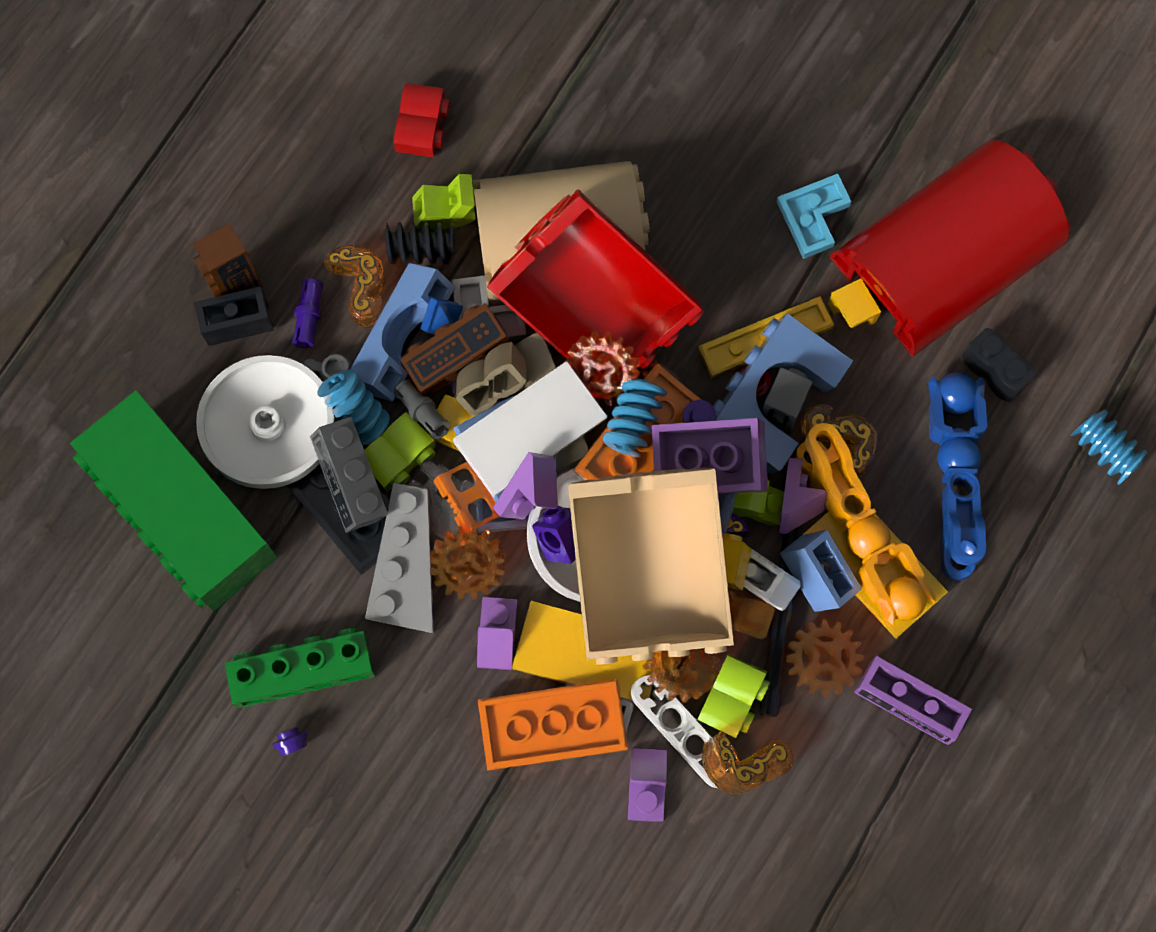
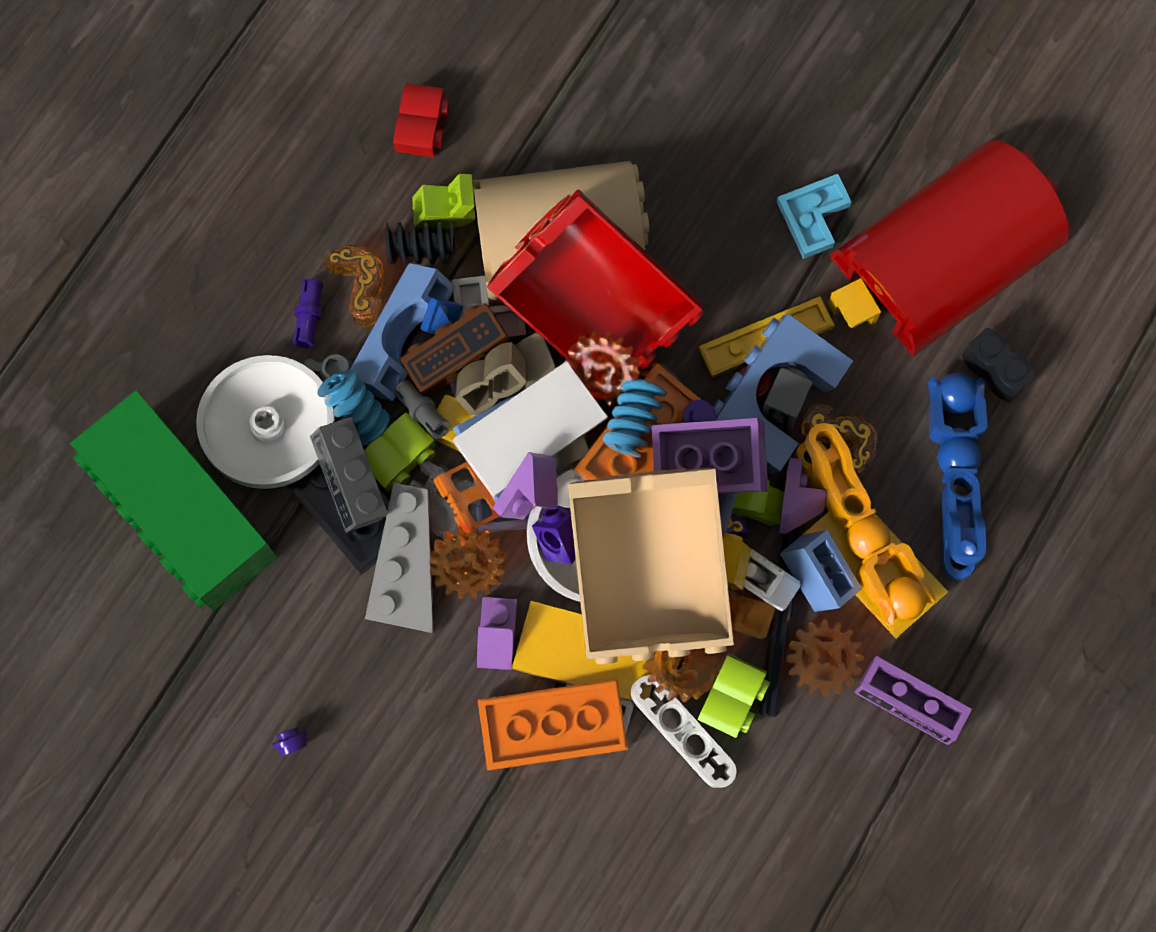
reddish brown brick [193,224,263,297] -> none
black brick [194,286,274,346] -> none
green brick [225,628,376,709] -> none
medium lavender slope [627,748,667,822] -> none
clear orange animal [702,731,794,796] -> none
dark azure piece [1070,409,1147,485] -> none

